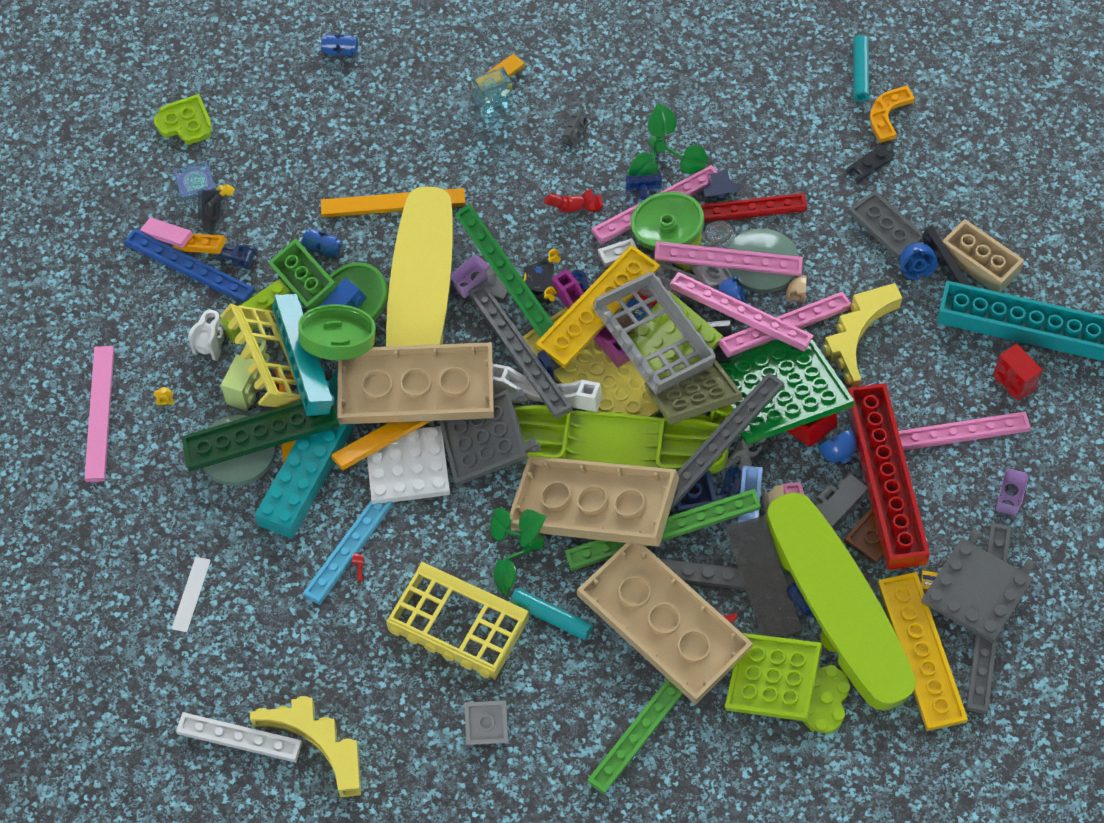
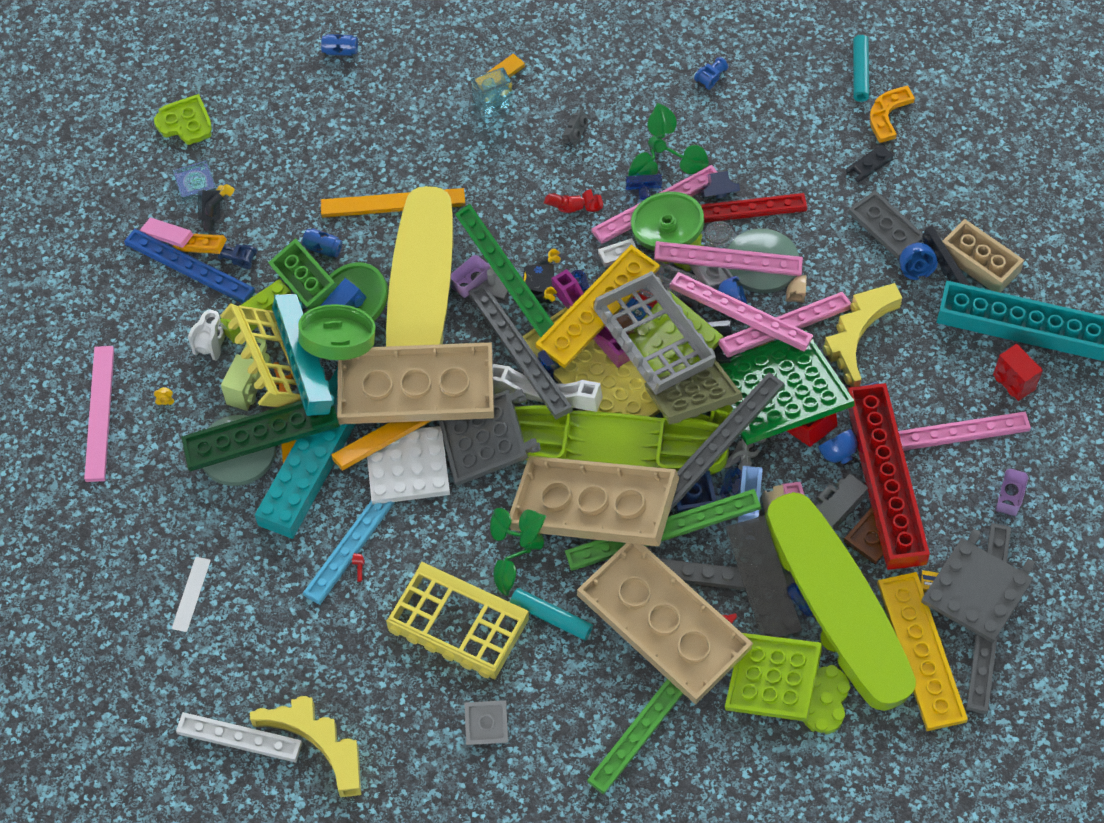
none -> blue connector [694,57,728,90]

